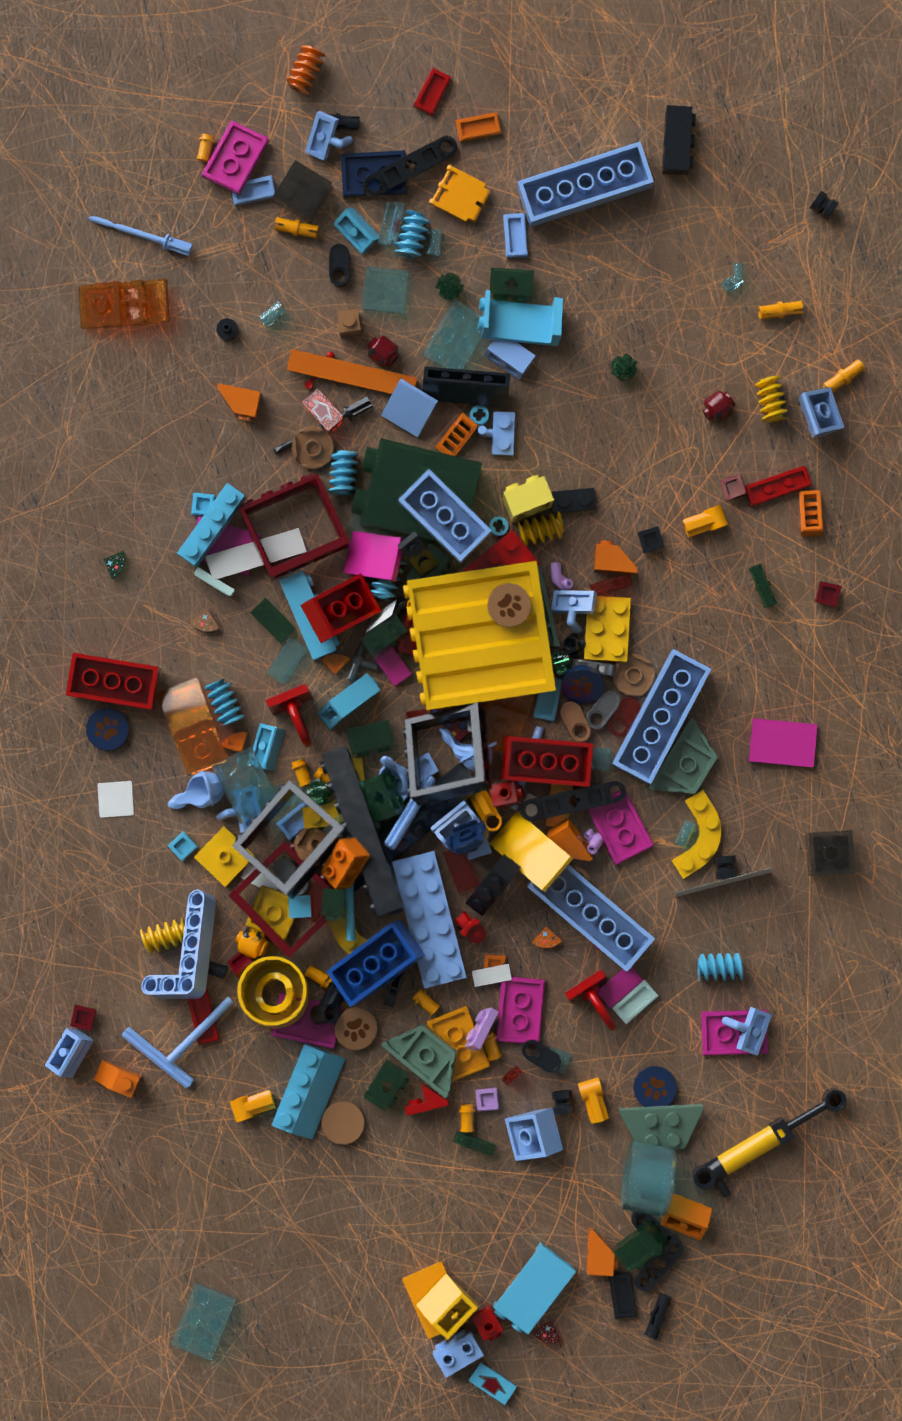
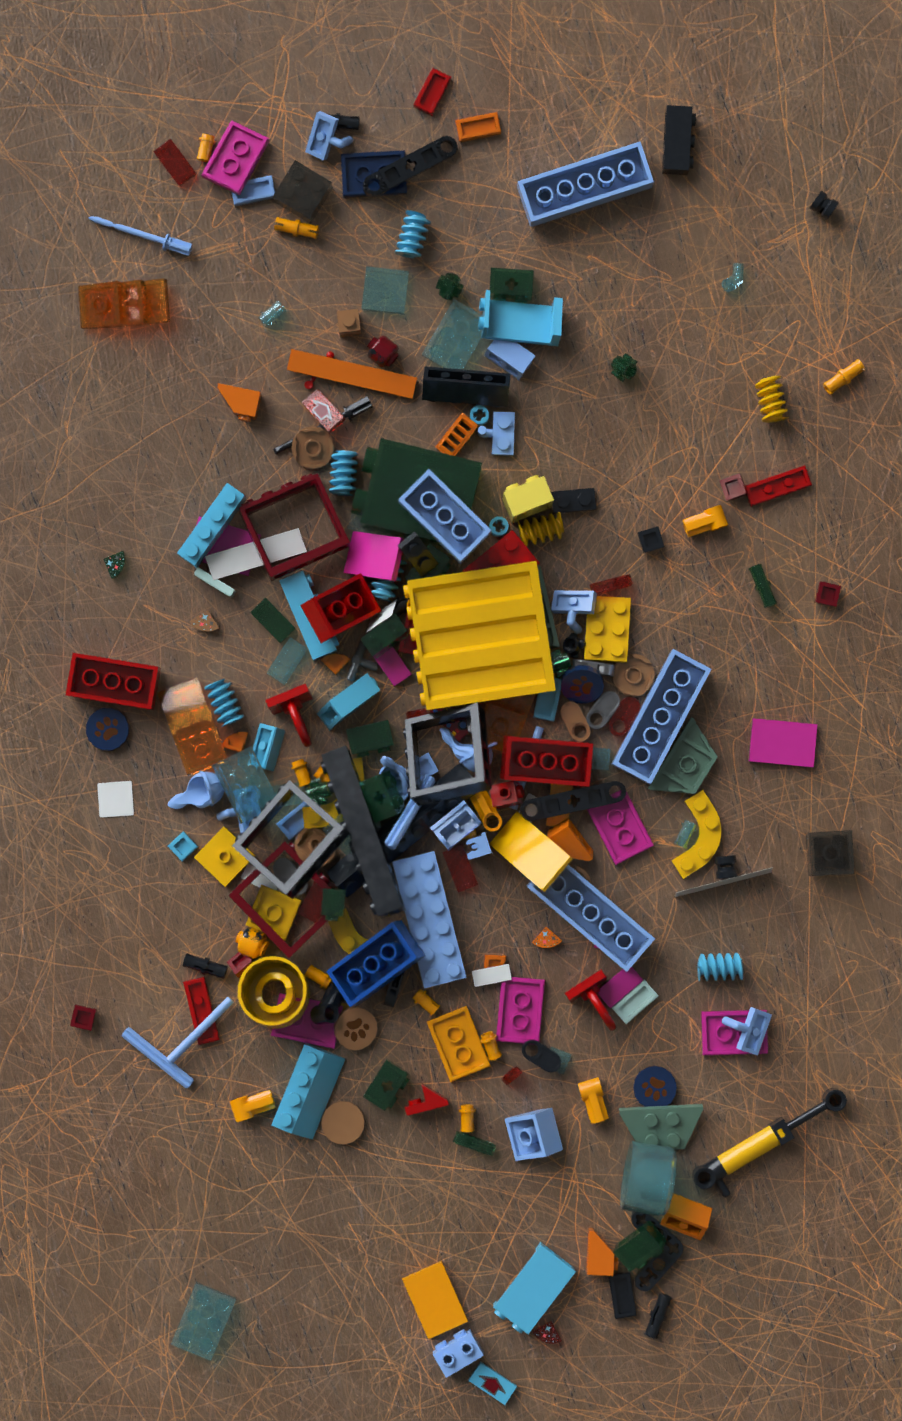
light blue brick [45,1028,94,1078] -> none
orange slope [94,1059,142,1098] -> none
yellow piece [140,917,185,954] -> none
light blue beam [141,890,216,999] -> none
medium azure tile [191,492,215,516] -> none
black tile [216,318,238,341] -> none
orange piece [286,45,326,96] -> none
medium azure tile [288,895,311,918] -> none
orange brick [321,838,370,889] -> none
black piece [329,244,350,288] -> none
medium azure slope [333,207,380,255] -> none
medium azure bar [345,885,355,941] -> none
clear light blue tile [378,202,406,246] -> none
light blue tile [381,379,438,437] -> none
sand green wing [381,1024,457,1099] -> none
yellow slope [416,1273,478,1340] -> none
clear light blue pin [426,228,444,256] -> none
light orange plate [428,165,491,223] -> none
dark blue tile [446,820,489,854] -> none
red hips [455,911,486,943] -> none
black brick [465,854,521,916] -> none
lavender plate [465,1007,498,1051] -> none
red brick [471,1304,503,1341] -> none
lavender tile [475,1087,499,1112] -> none
medium nougat tile [487,583,531,627] -> none
light blue tile [503,213,528,259] -> none
lavender arm [551,562,573,590] -> none
black wheel [551,1090,575,1115] -> none
lavender arm [583,829,603,854] -> none
orange slope [593,540,638,575] -> none
dark red head [702,391,736,423] -> none
light orange pin [758,300,803,320] -> none
light blue slope [798,387,845,439] -> none
orange slope [799,490,823,537] -> none
none -> clear red tile [153,139,196,187]

